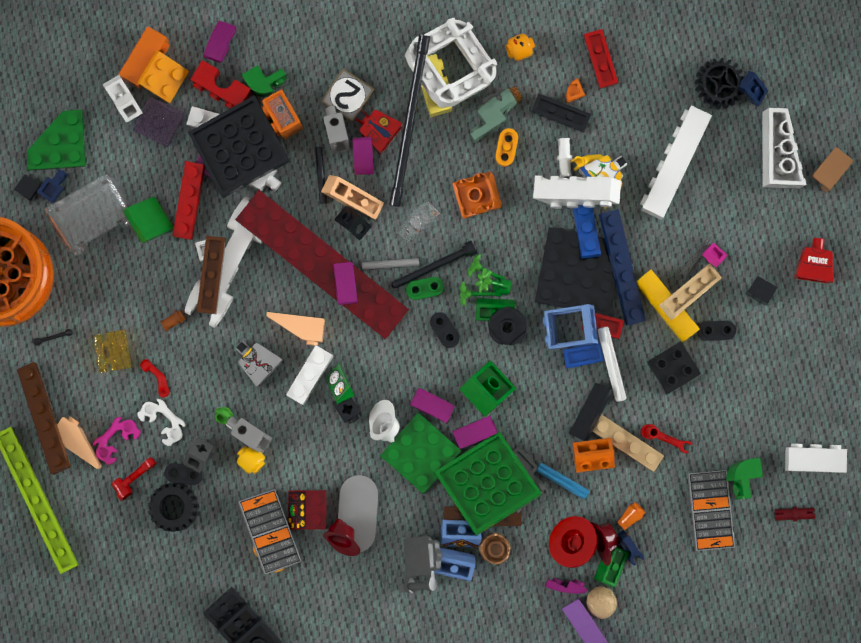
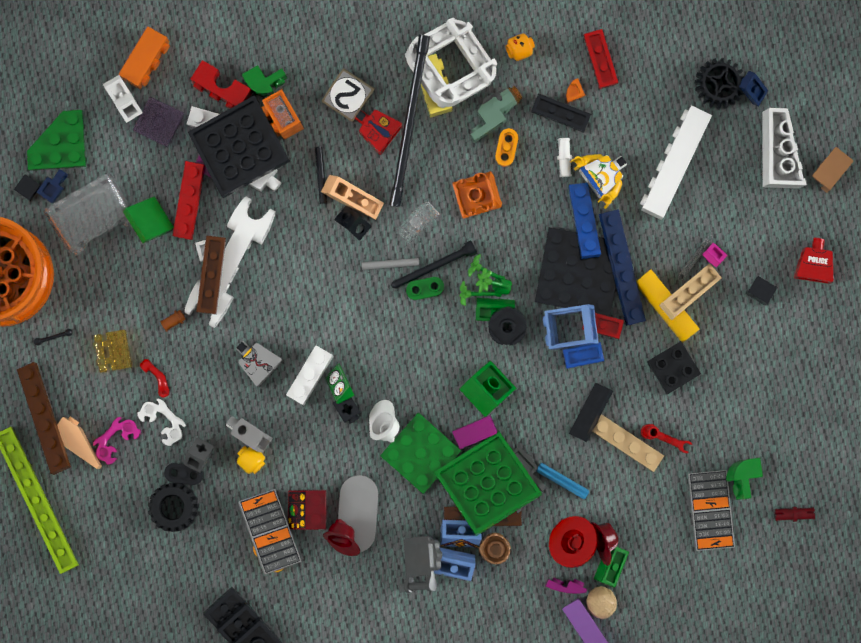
red brick [111,457,157,501] -> none
light orange plate [137,50,189,103] -> none
magenta slope [204,20,237,63] -> none
bright green plate [215,407,233,424] -> none
dark red plate [235,190,409,339] -> none
light nougat slope [267,312,325,346] -> none
light grey torso [323,106,351,154] -> none
magenta slope [333,262,357,305] -> none
magenta slope [353,137,374,175] -> none
magenta slope [410,388,455,423] -> none
black plate [430,312,459,348] -> none
white wedge [533,176,621,209] -> none
orange brick [573,438,615,473] -> none
white axle [598,327,626,402] -> none
orange cone [617,502,646,530] -> none
dark blue plate [617,530,644,566] -> none
black plate [697,321,736,341] -> none
white brick [785,444,847,473] -> none

